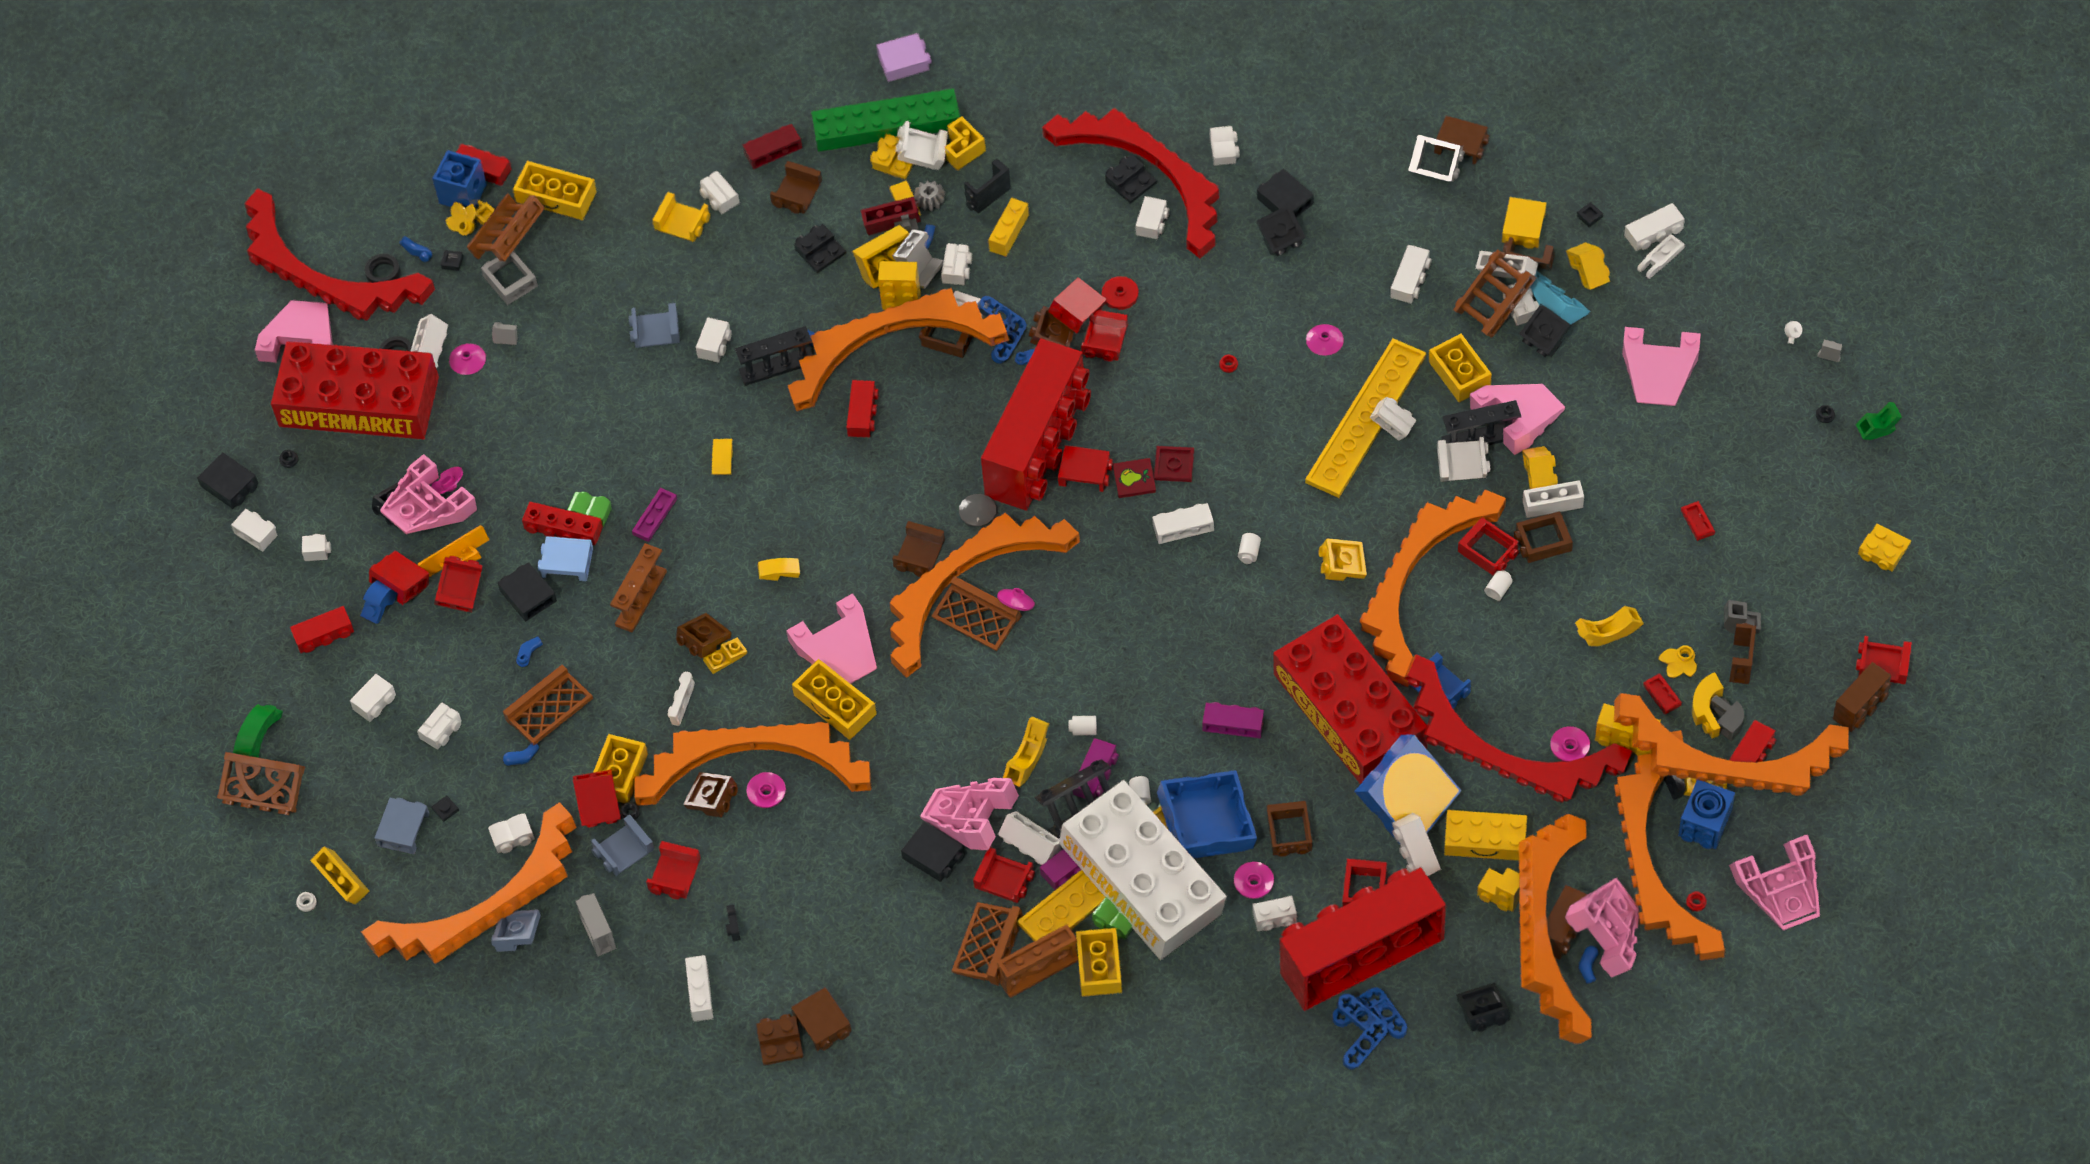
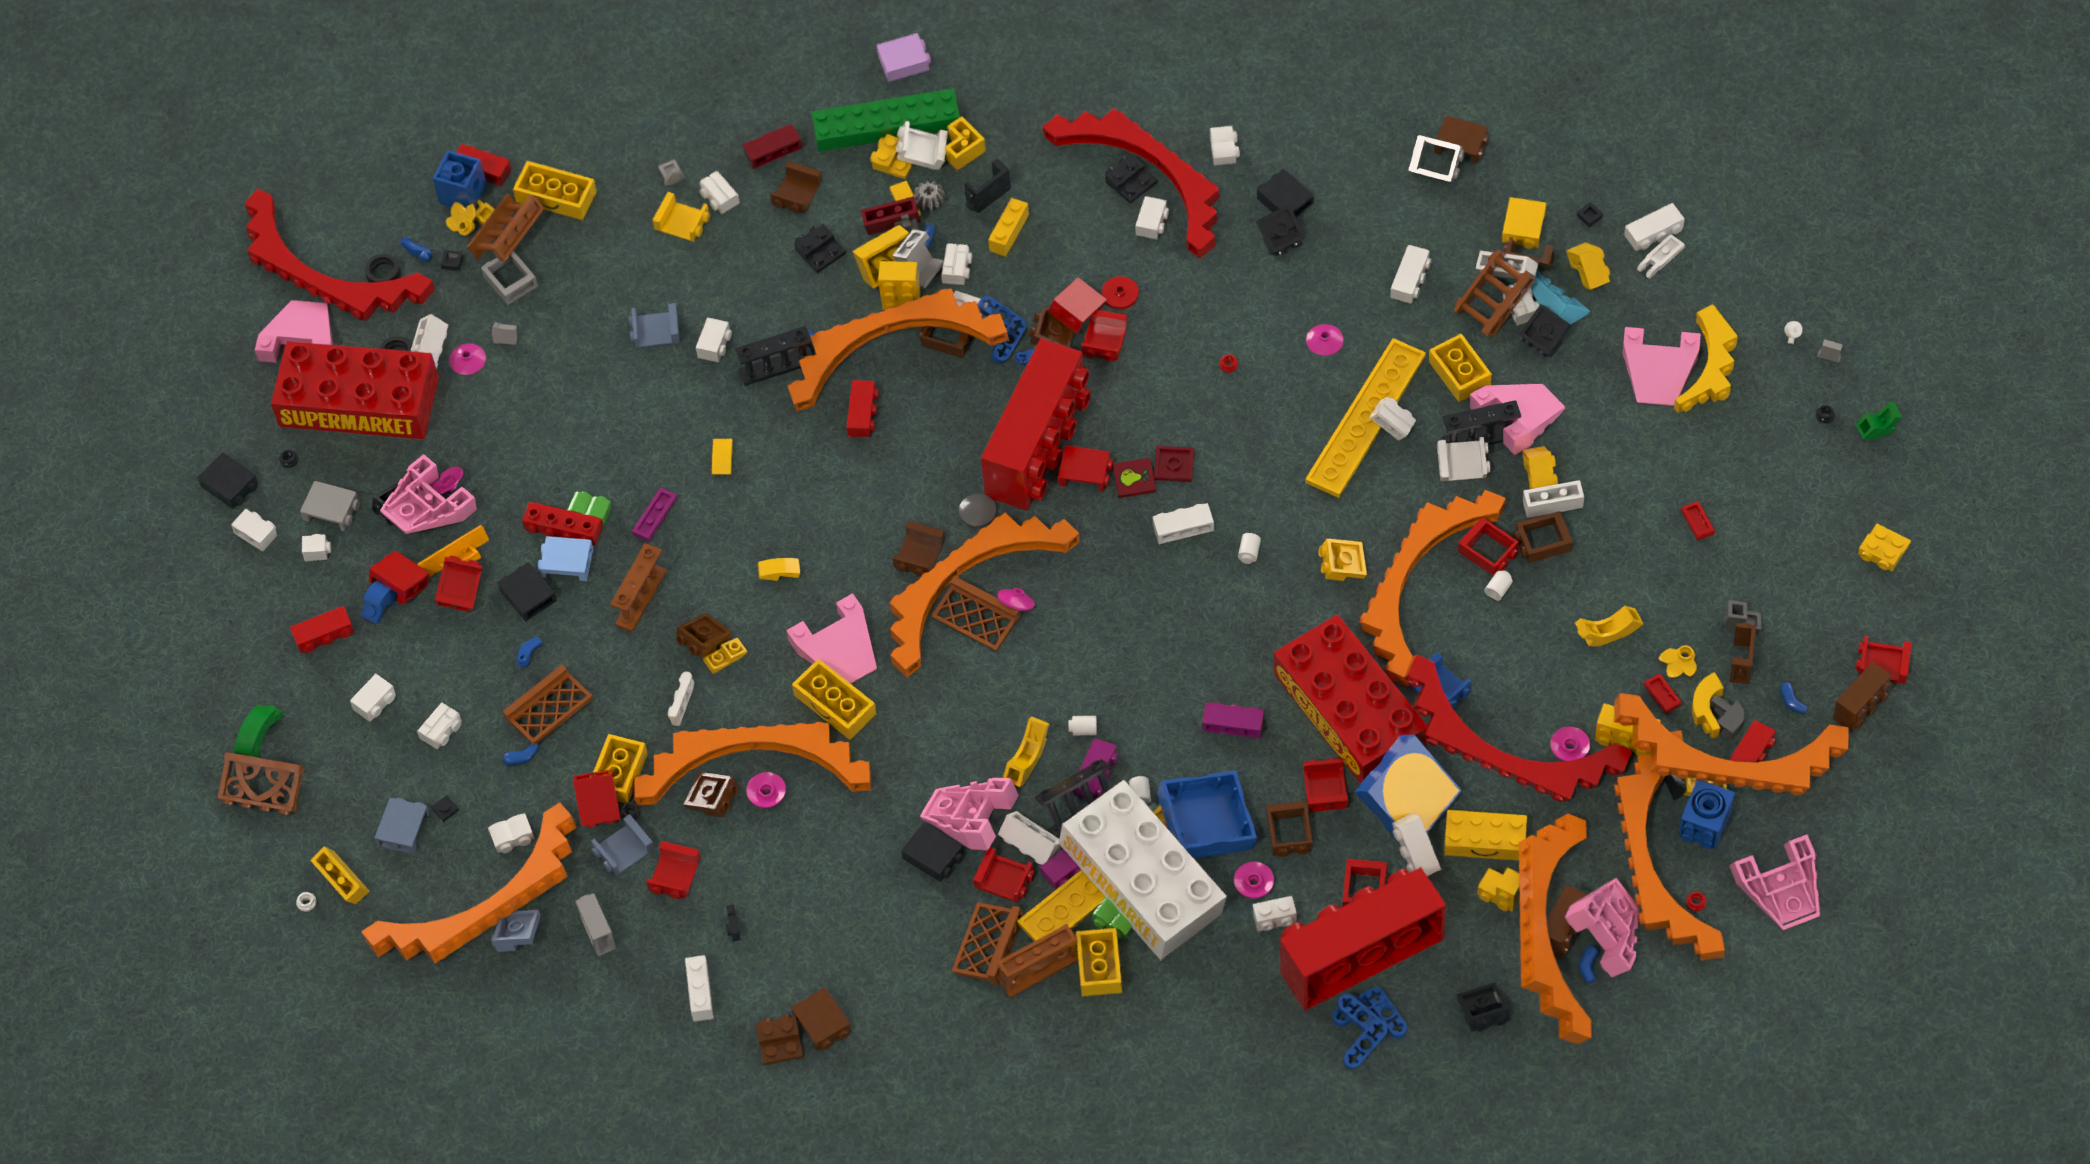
none -> light grey panel [300,481,360,531]
none -> light grey tile [658,159,686,186]
none -> red panel [1303,758,1348,812]
none -> yellow arch [1674,304,1738,413]
none -> blue arm [1780,682,1808,715]

